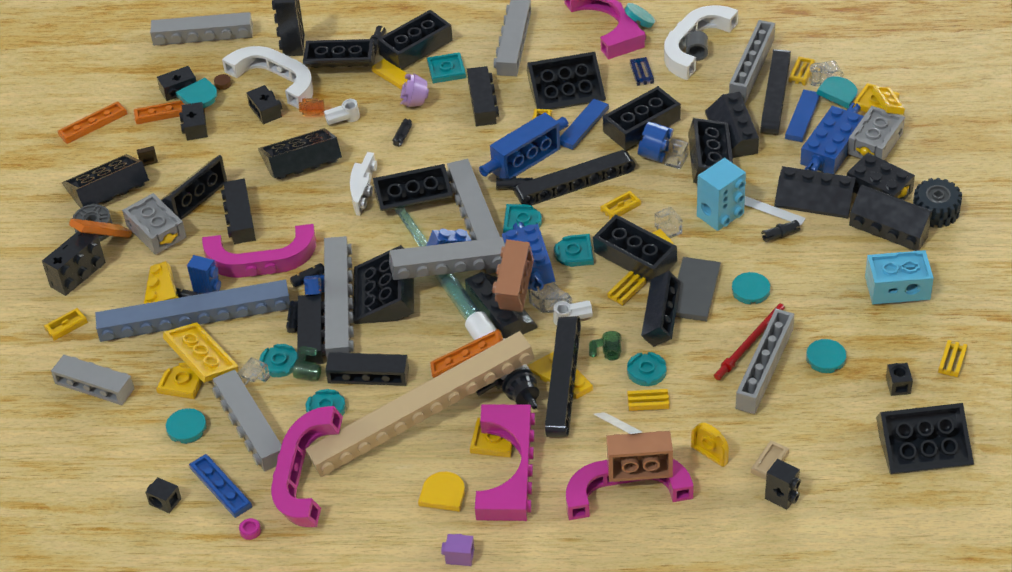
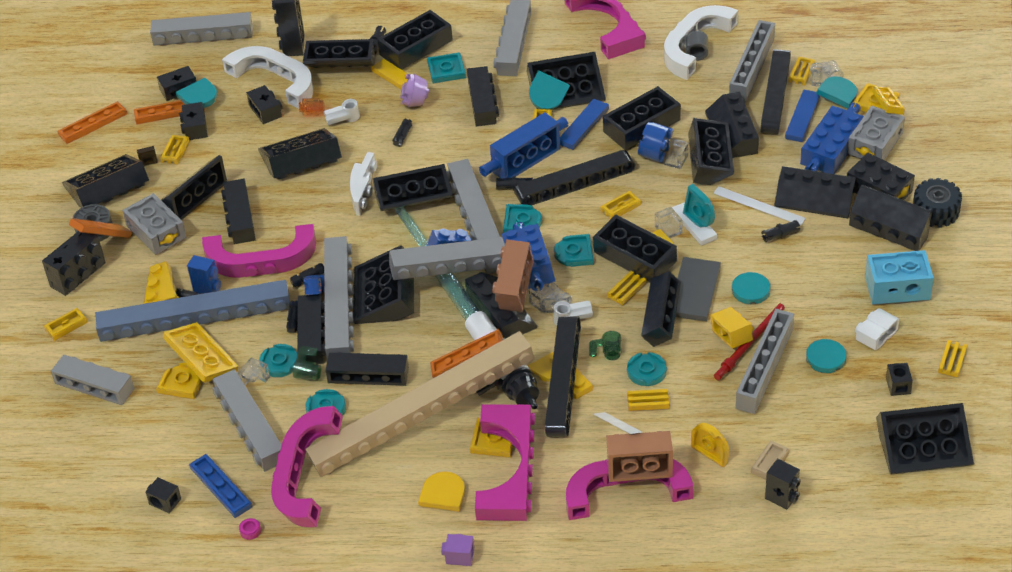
teal tile [165,408,207,444] -> none
reddish brown tile [214,74,232,90] -> none
teal tile [625,3,655,28] -> none
clear blue tile [630,57,654,86] -> none
medium azure piece [697,158,746,231] -> none
none -> yellow tile [160,135,189,165]
none -> teal tile [529,70,570,110]
none -> white tile [672,202,717,246]
none -> teal tile [683,184,715,227]
none -> yellow brick [710,307,753,349]
none -> white brick [855,308,899,350]

